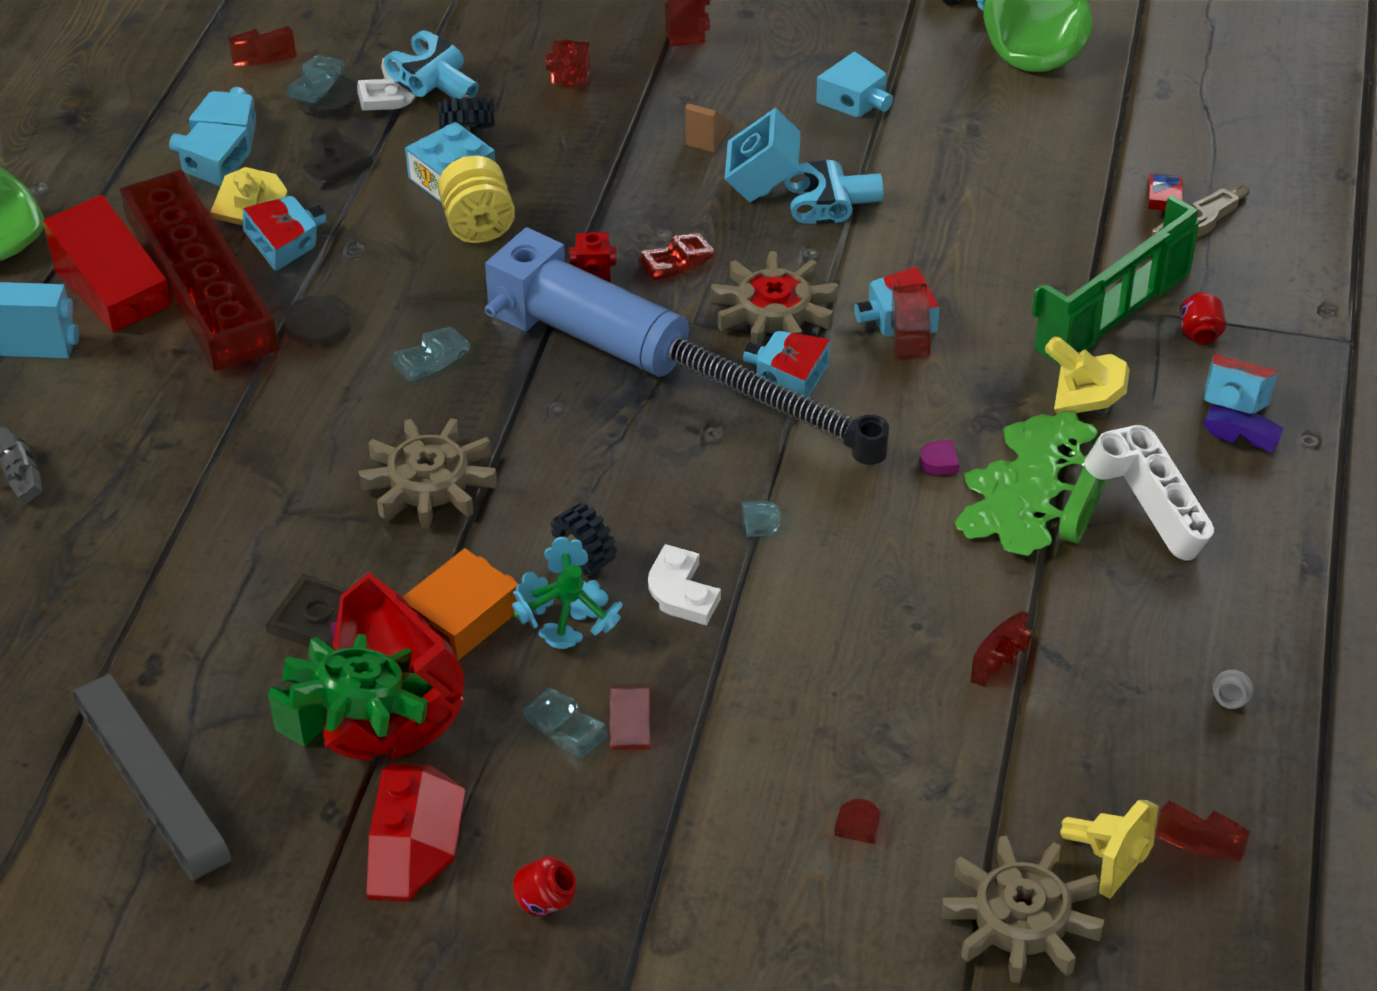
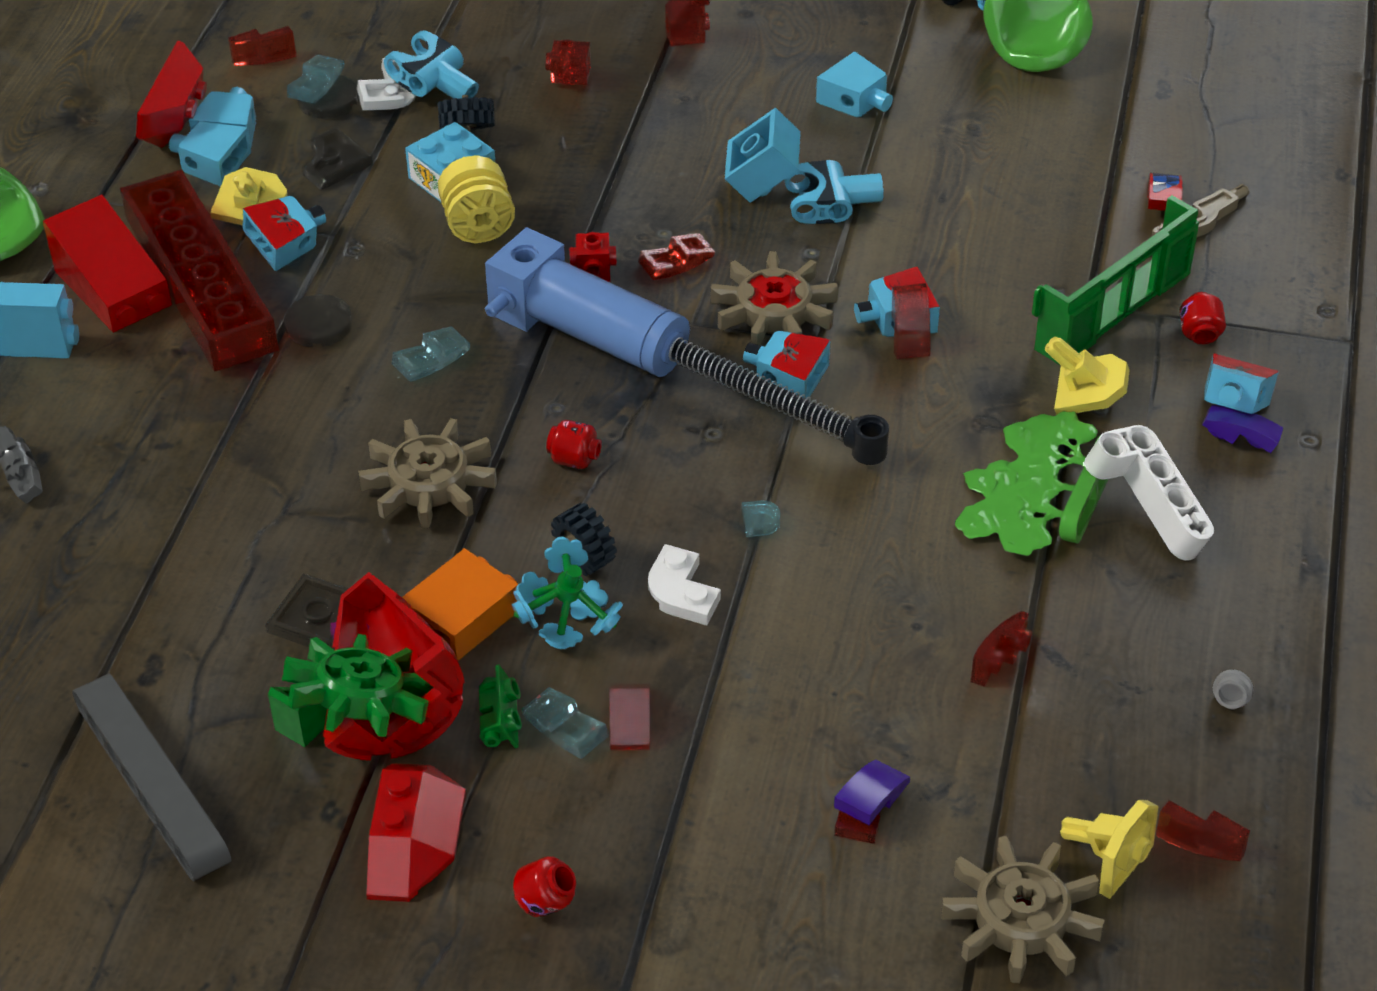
medium nougat slope [685,103,734,152] -> none
magenta tile [919,440,959,476] -> none
none -> red wedge [136,40,207,148]
none -> green hinge [479,664,522,748]
none -> red head [546,420,602,469]
none -> dark purple slope [834,759,910,825]

